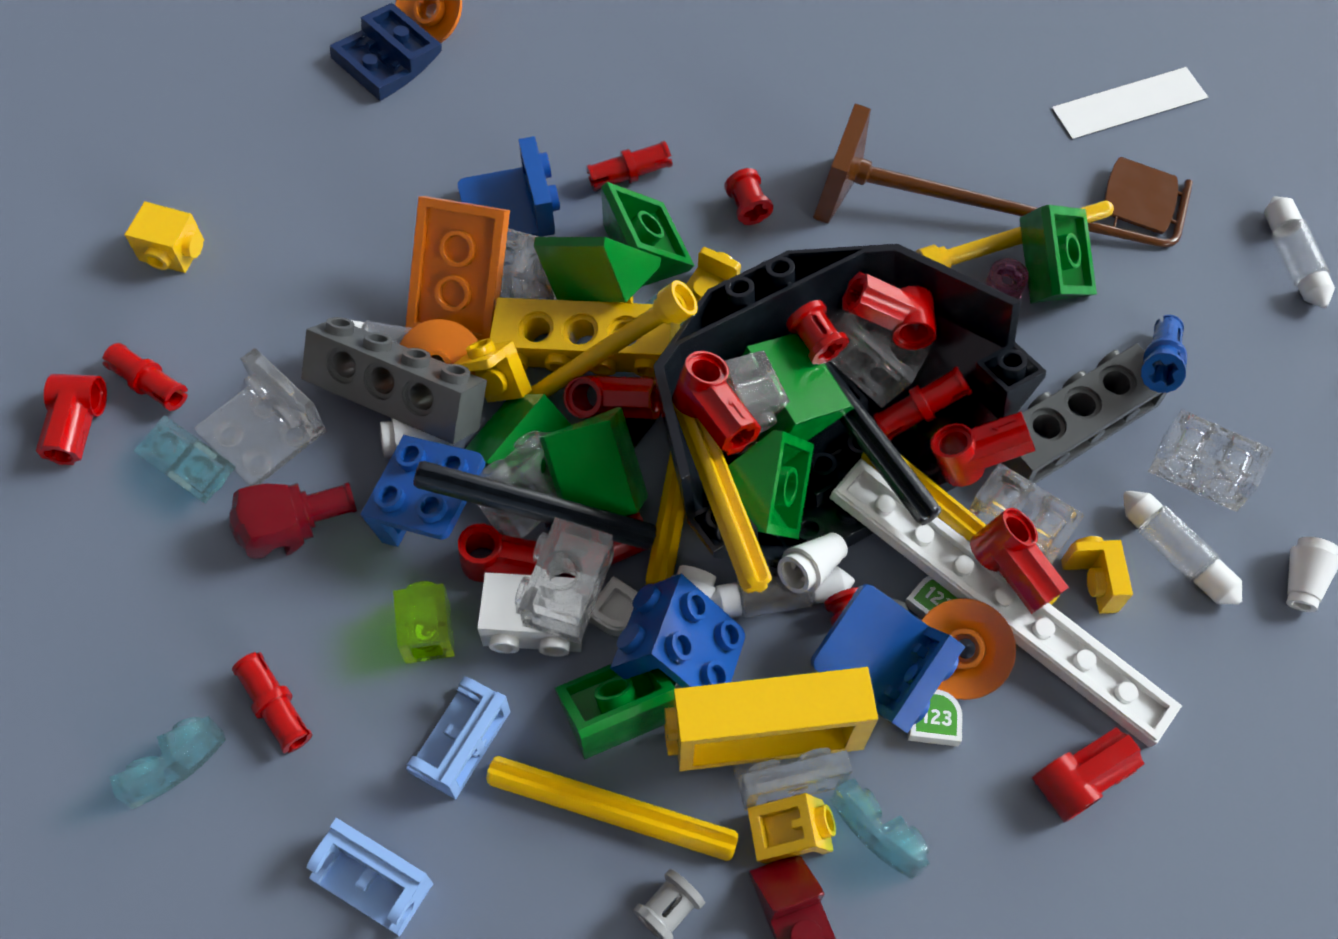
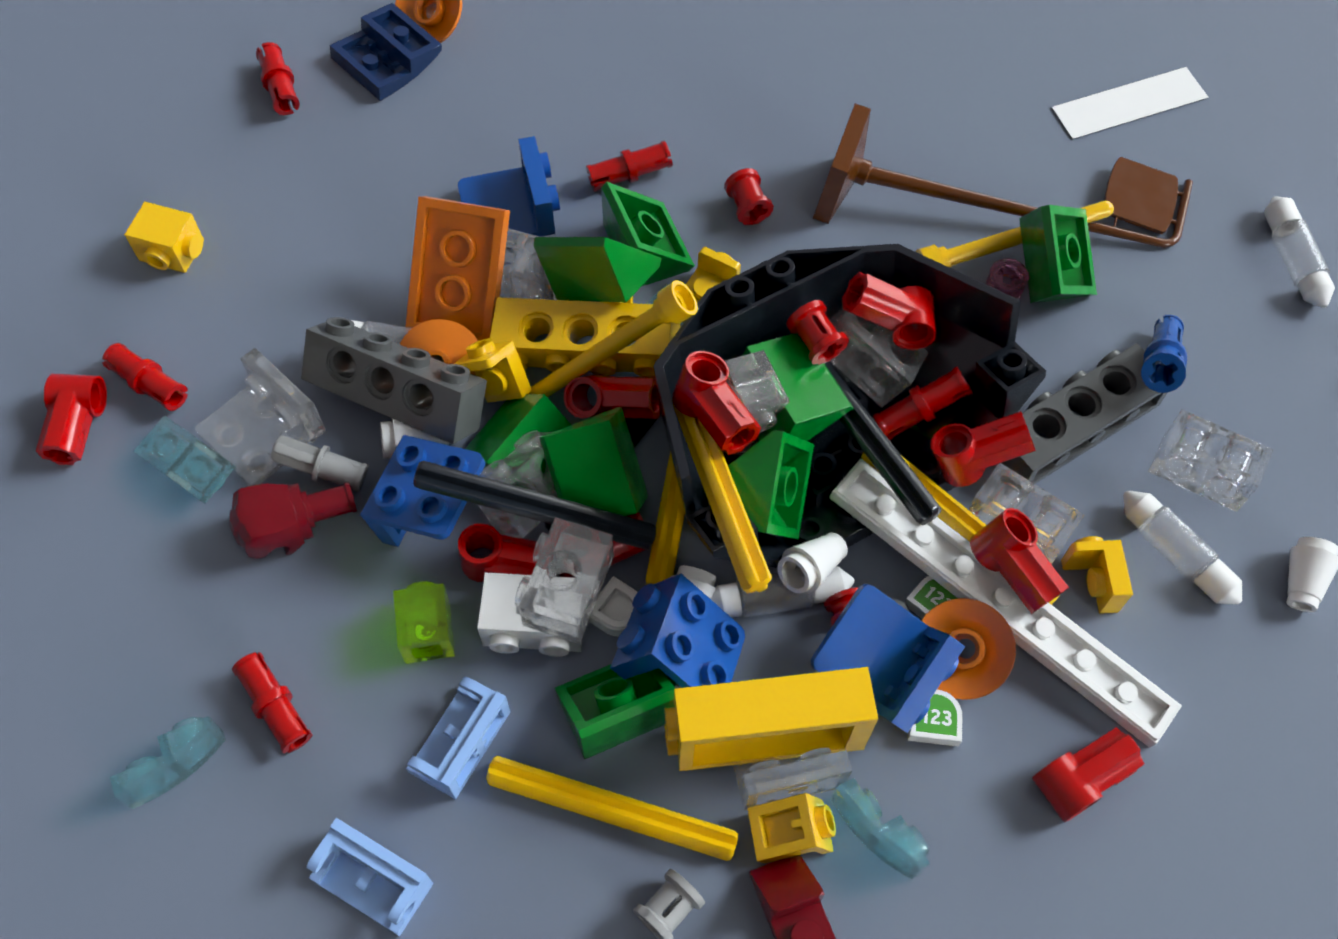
none -> red pin [256,42,300,115]
none -> light grey axle [271,435,369,492]

